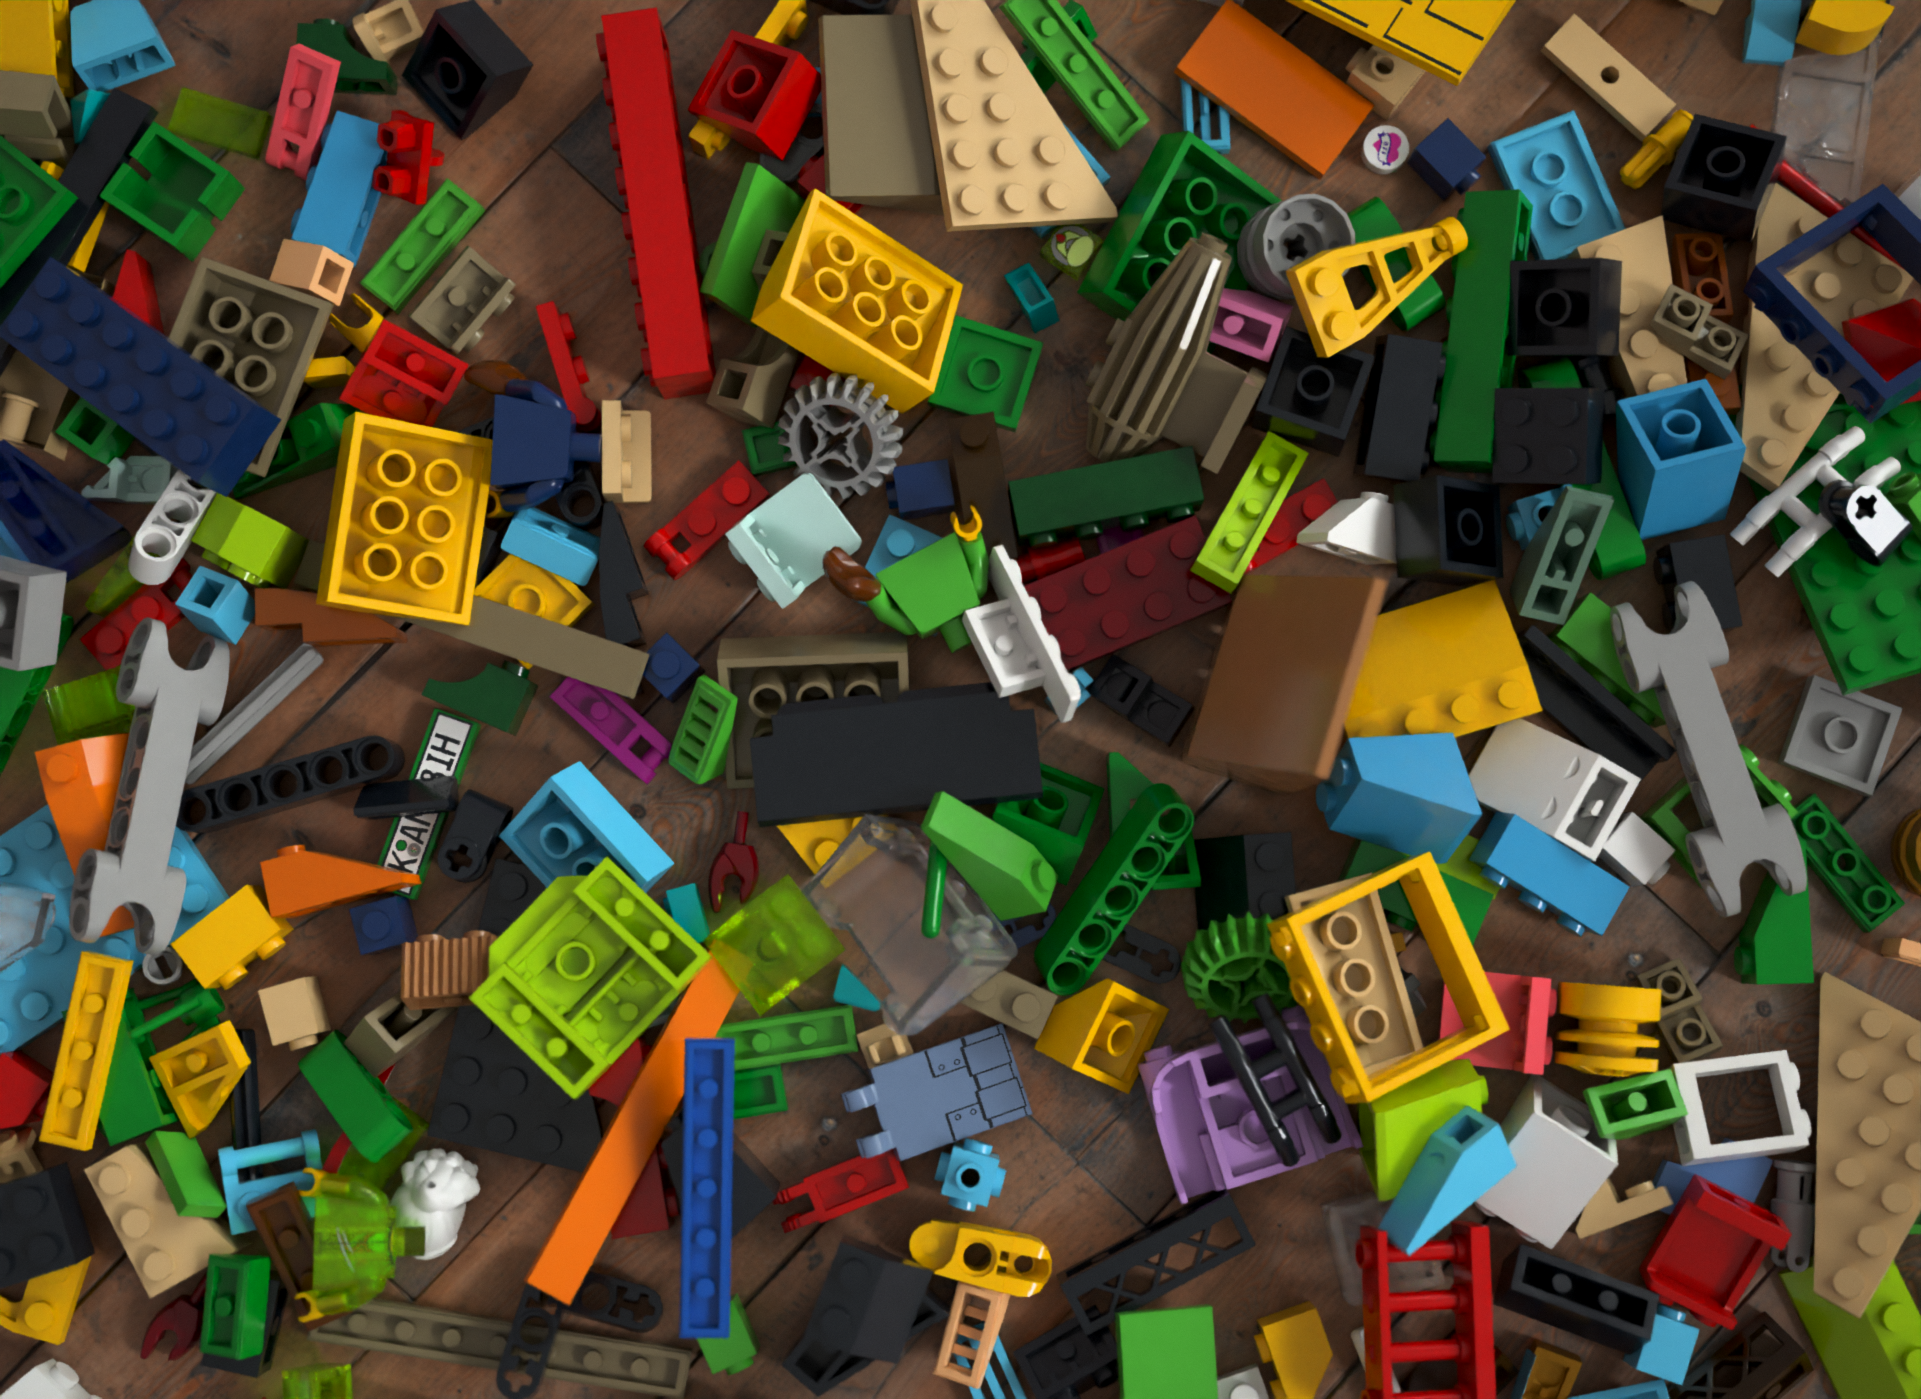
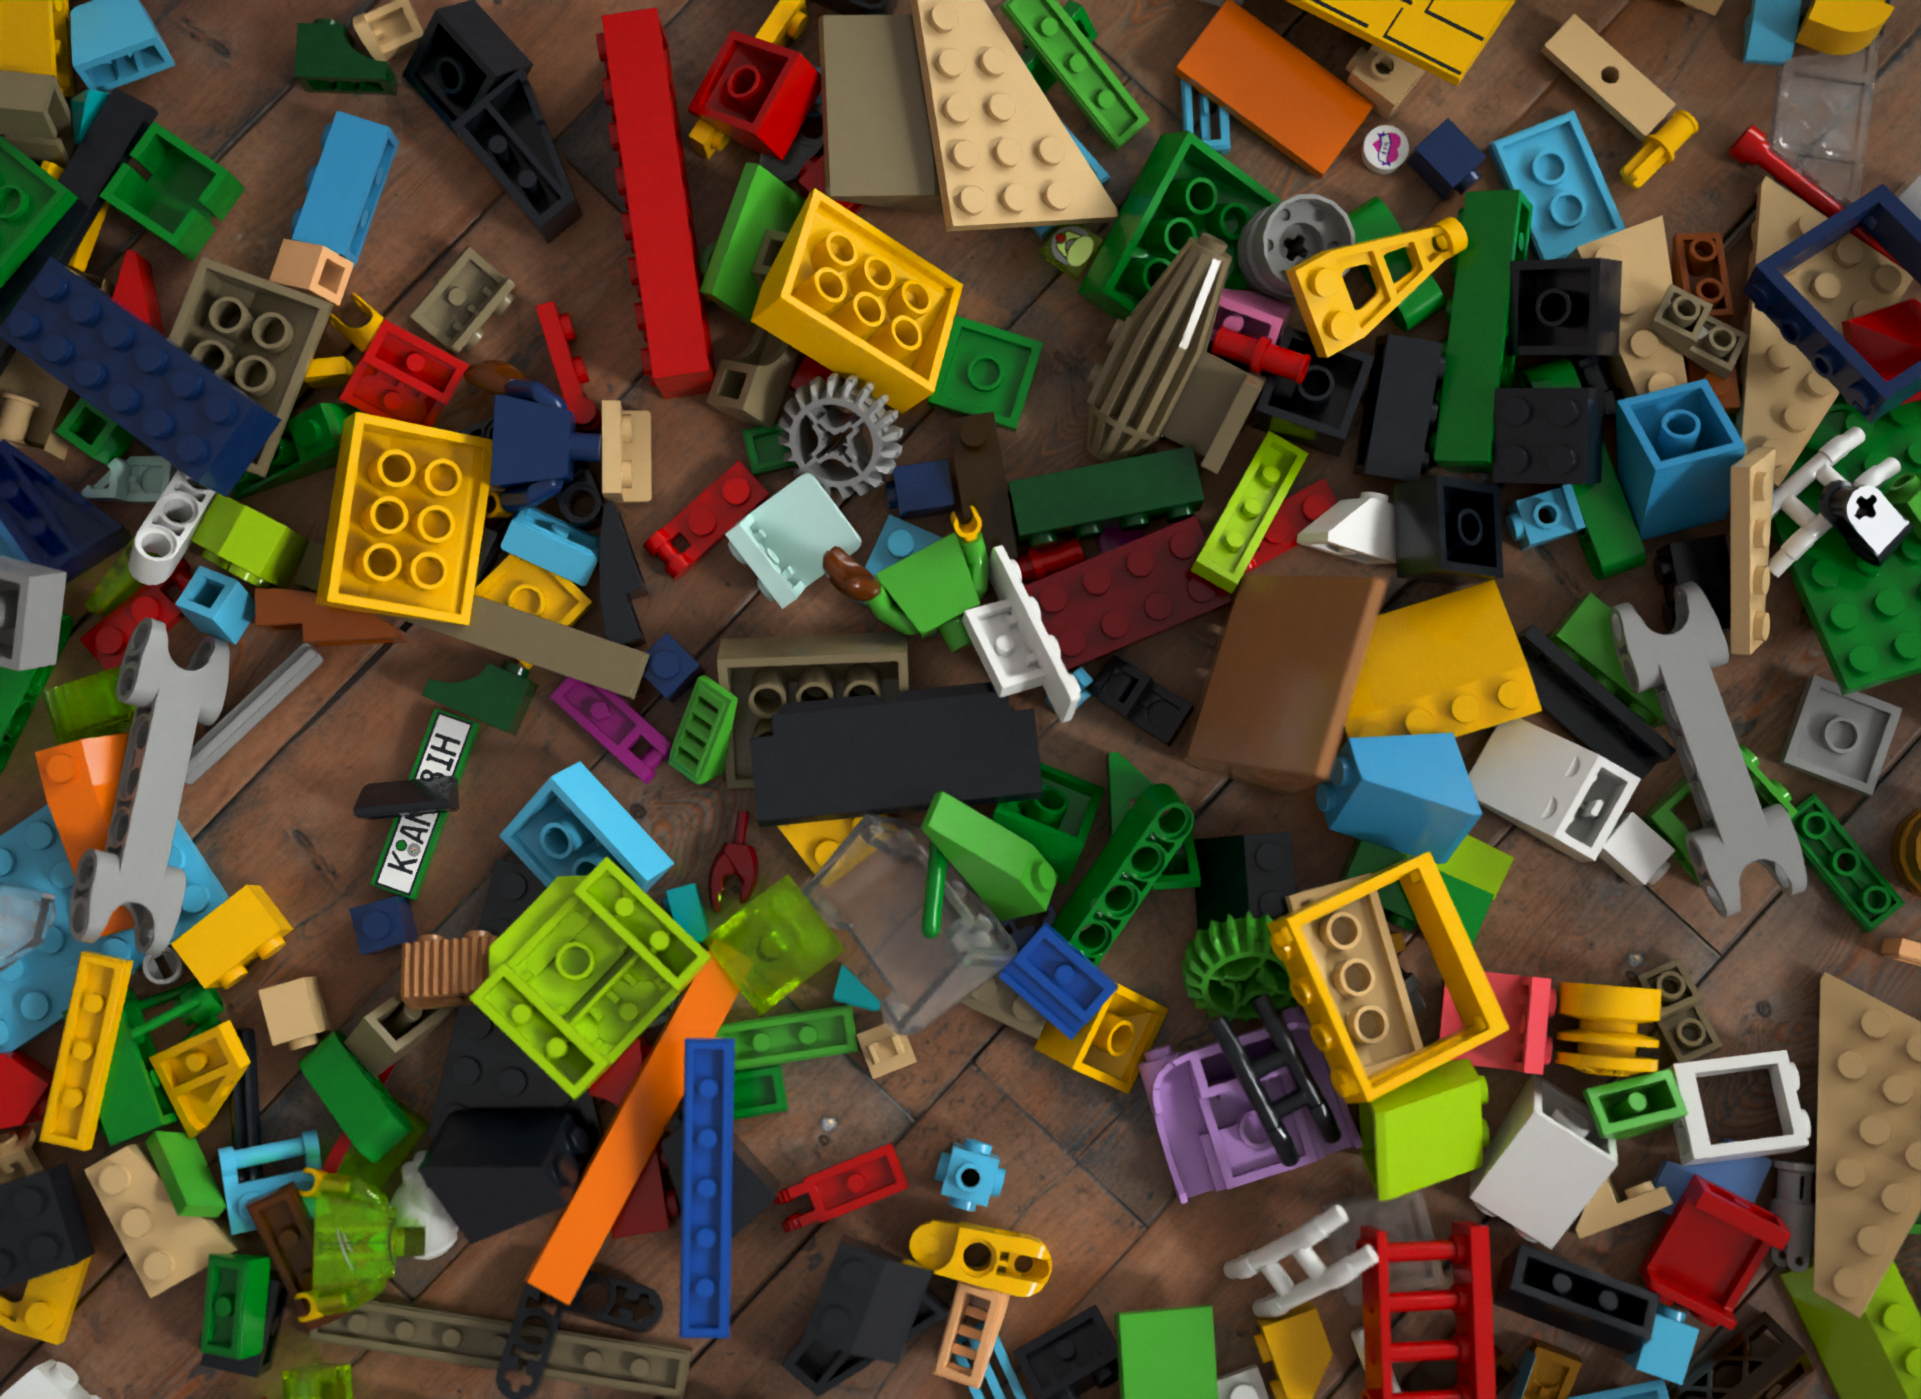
dark red hand [140,1271,207,1361] -> none
clear neon green tile [168,87,273,160] -> none
black beam [176,735,405,834] -> none
orange slope [260,845,421,918] -> none
coral plate [266,44,341,181] -> none
bright green tile [360,178,485,314] -> none
red hips [372,110,445,205] -> none
black piece [437,789,514,883] -> none
bright green brick [697,1293,761,1376] -> none
sand blue tile [840,1023,1033,1161] -> none
teal piece [1004,263,1060,334] -> none
black fence [1056,1189,1256,1336] -> none
black beam [1103,924,1181,984] -> none
medium azure slope [1378,1105,1517,1256] -> none
dark azure brick [1469,812,1630,937] -> none
sand green slope [1509,486,1614,625] -> none
black brick [1661,114,1787,243] -> none
green slope [1734,840,1814,985] -> none
none -> black slope [418,1111,592,1244]
none -> black wedge [451,67,583,244]
none -> blue plate [998,921,1118,1040]
none -> red pin [1212,326,1311,384]
none -> white piece [1223,1204,1379,1318]
none -> tan wing [1730,447,1776,655]

